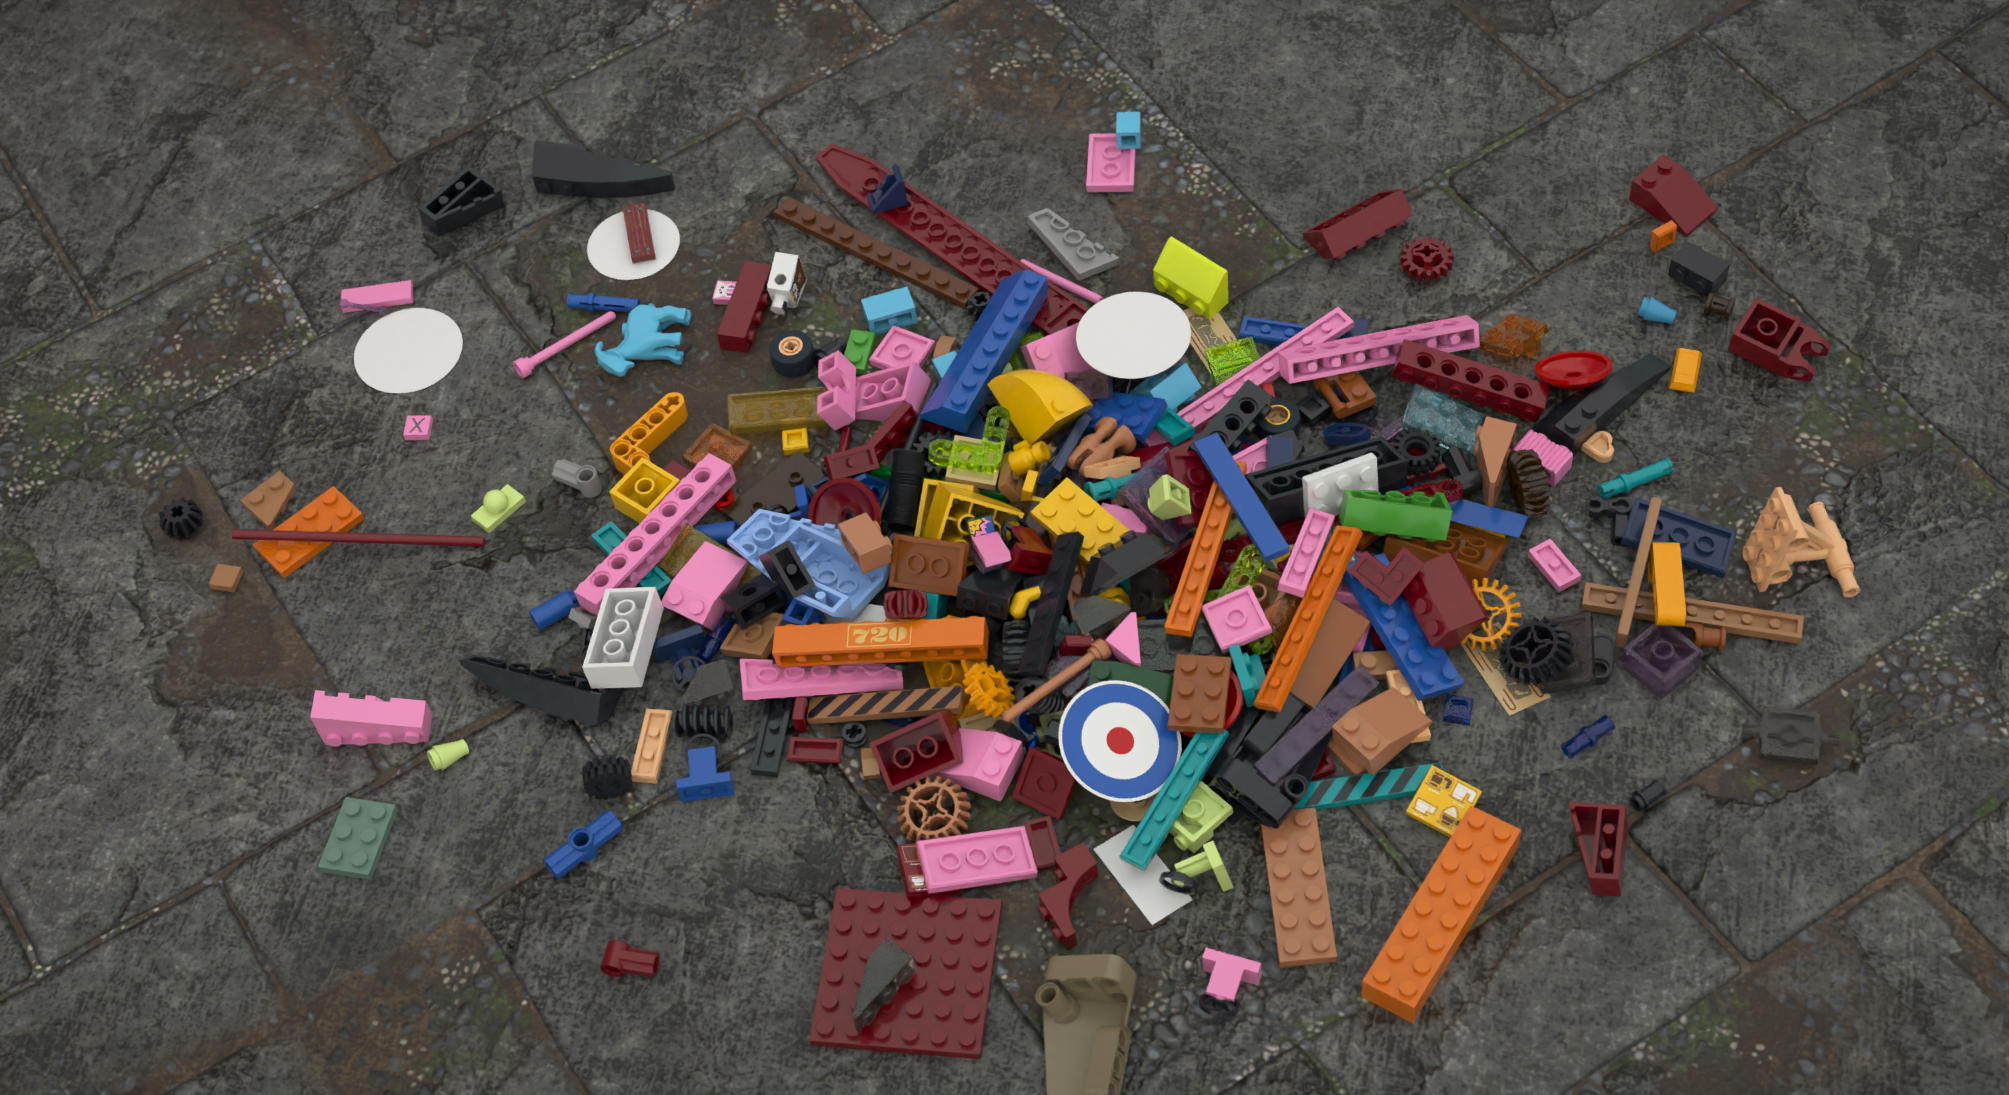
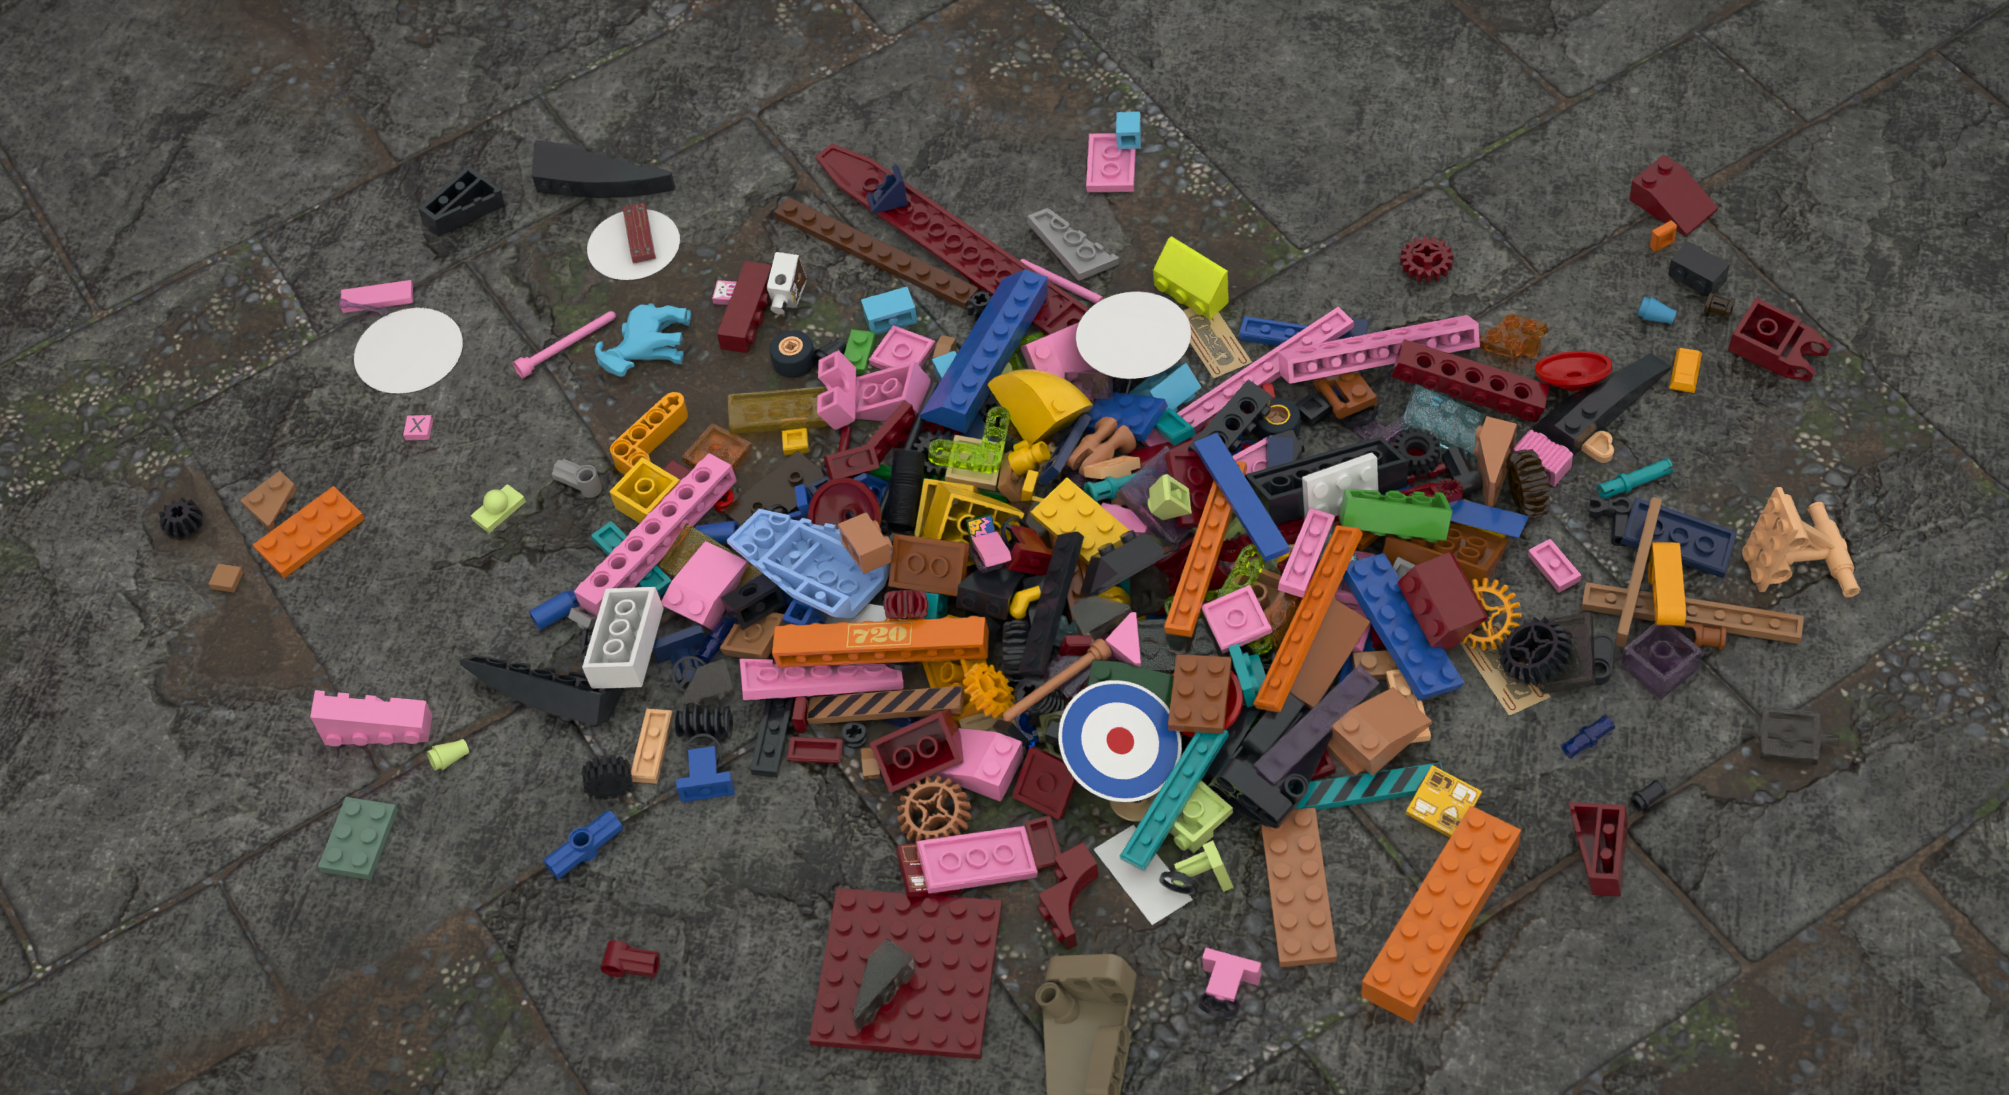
dark red piece [231,529,485,547] -> none
blue pin [567,293,641,312] -> none
black slope [759,540,816,599] -> none
clear neon green wing [1204,336,1260,387] -> none
dark red slope [1302,189,1413,261] -> none
dark blue plate [1323,423,1371,446] -> none
dark red plate [1348,547,1425,606] -> none
clear blue tile [1442,694,1474,726] -> none

